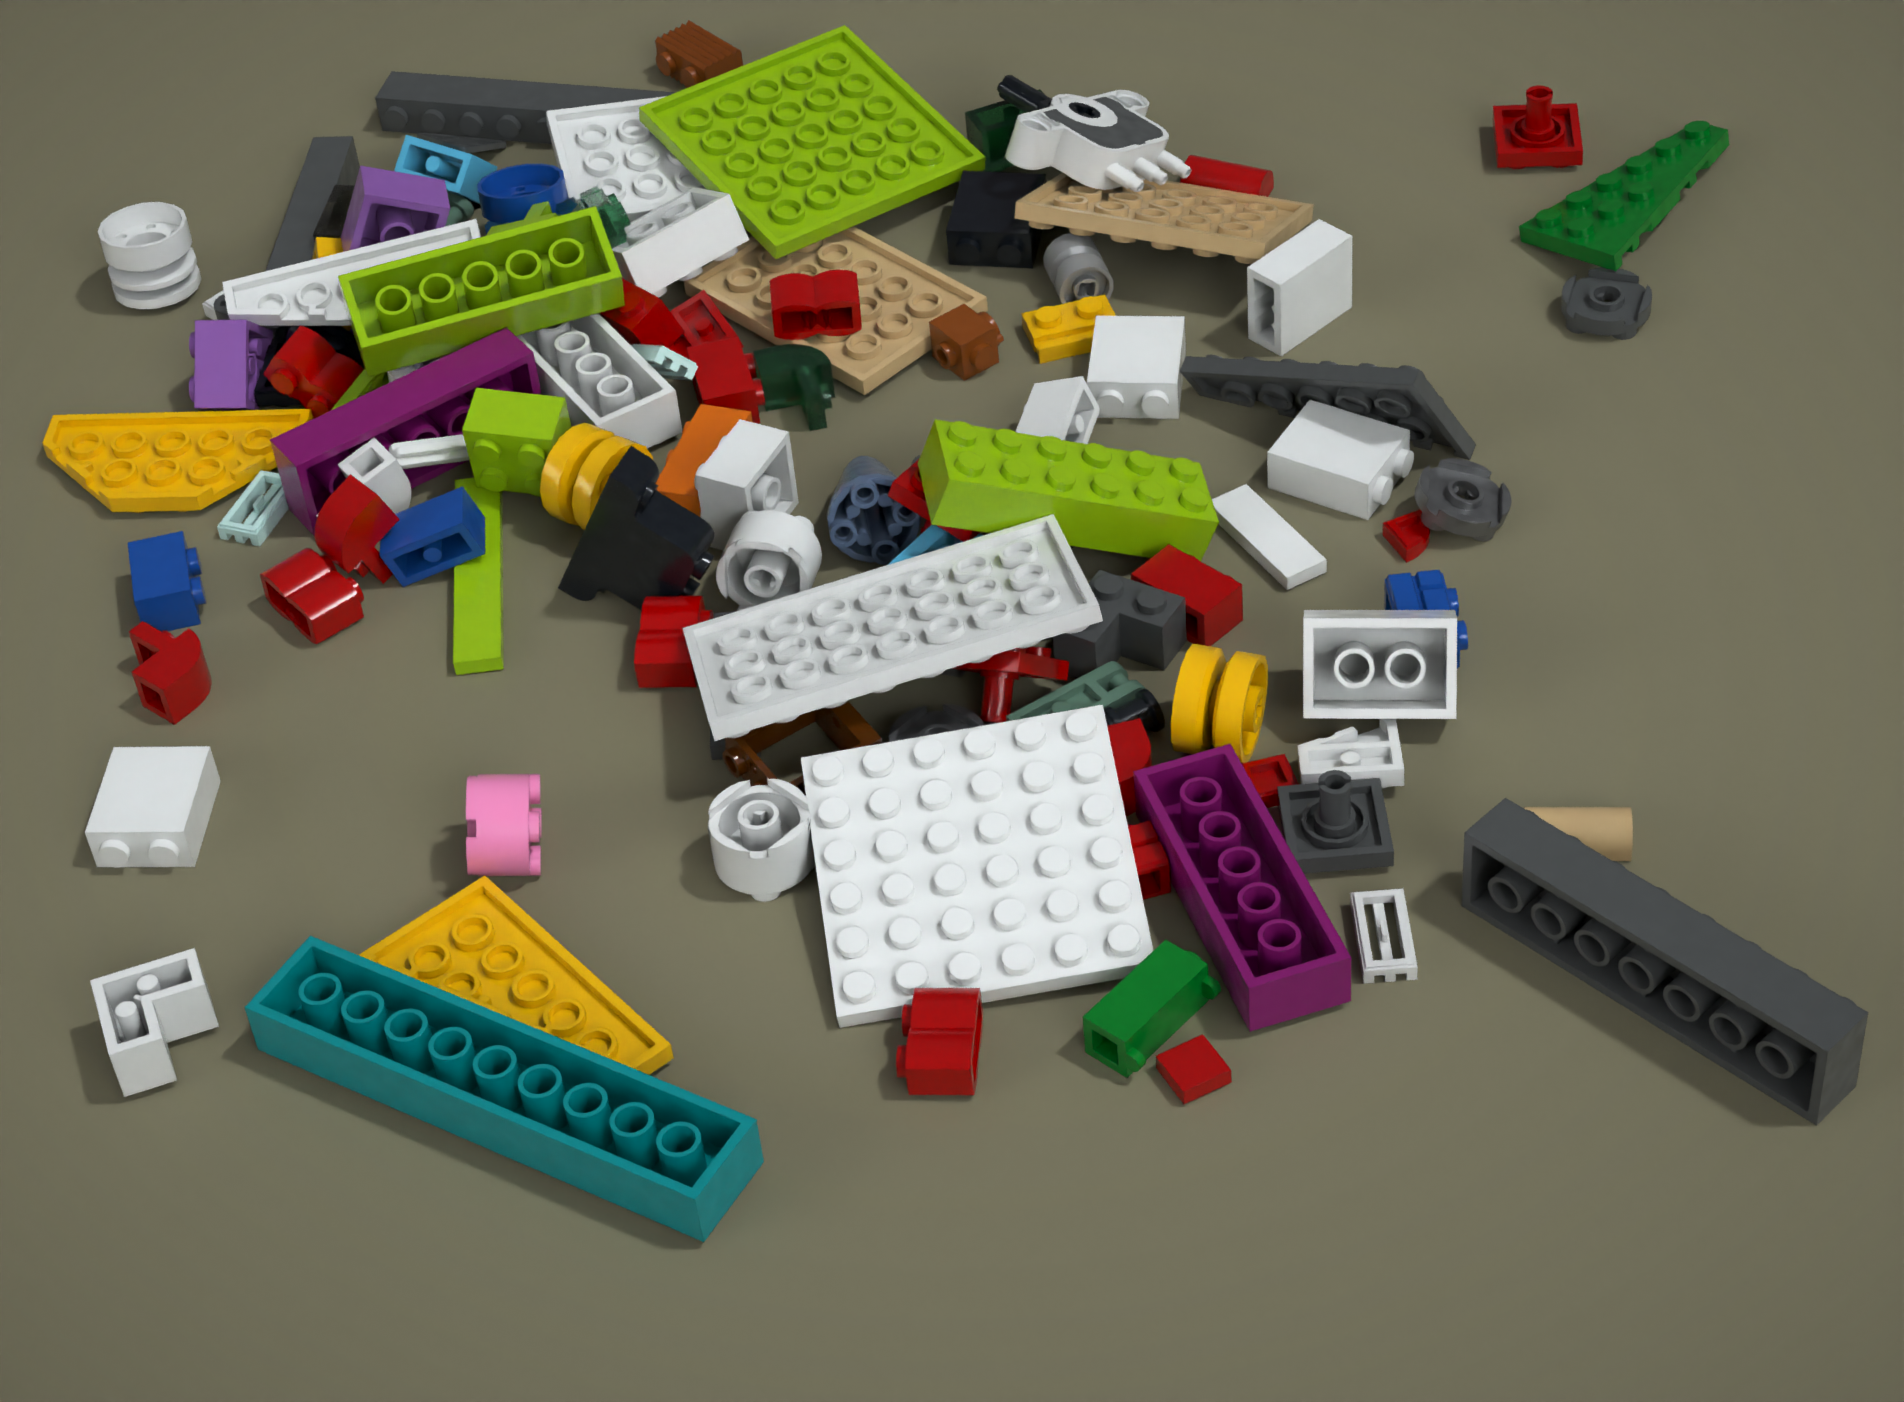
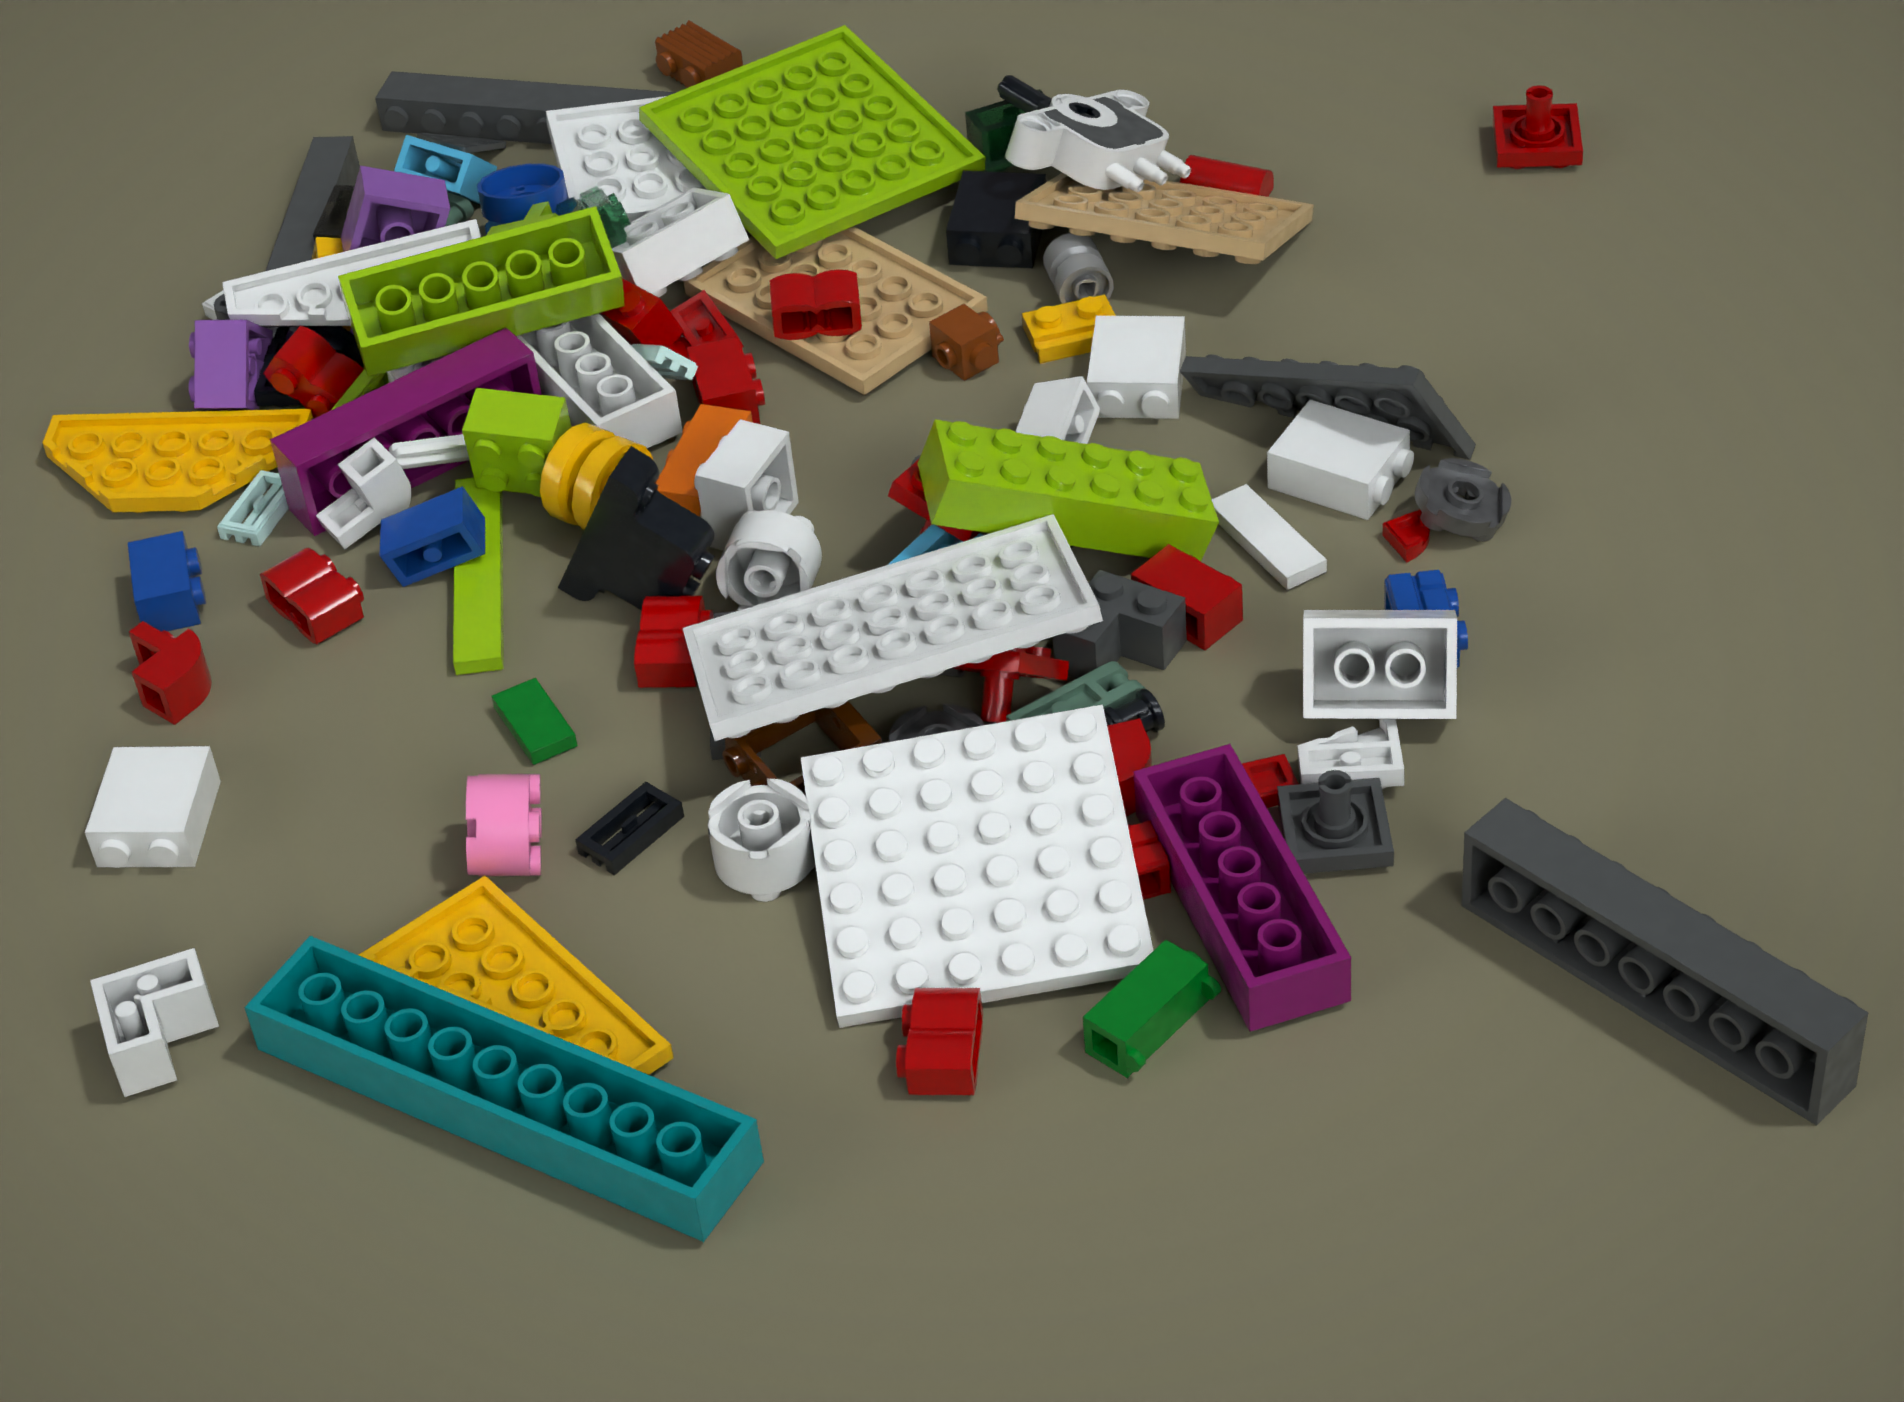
white wheel [98,202,201,309] -> none
red brick [315,474,400,584] -> none
clear green brick [753,344,835,431] -> none
sand blue cone [827,456,921,565] -> none
red tile [1156,1034,1232,1104] -> none
yellow wheel [1171,643,1268,763] -> none
white brick [1247,219,1352,356] -> none
white tile [1350,888,1418,984] -> none
green wing [1519,121,1730,271] -> none
tan brick [1524,807,1633,861] -> none
dark grey plate [1561,267,1652,340] -> none
none -> green tile [491,677,578,765]
none -> black tile [575,781,684,875]

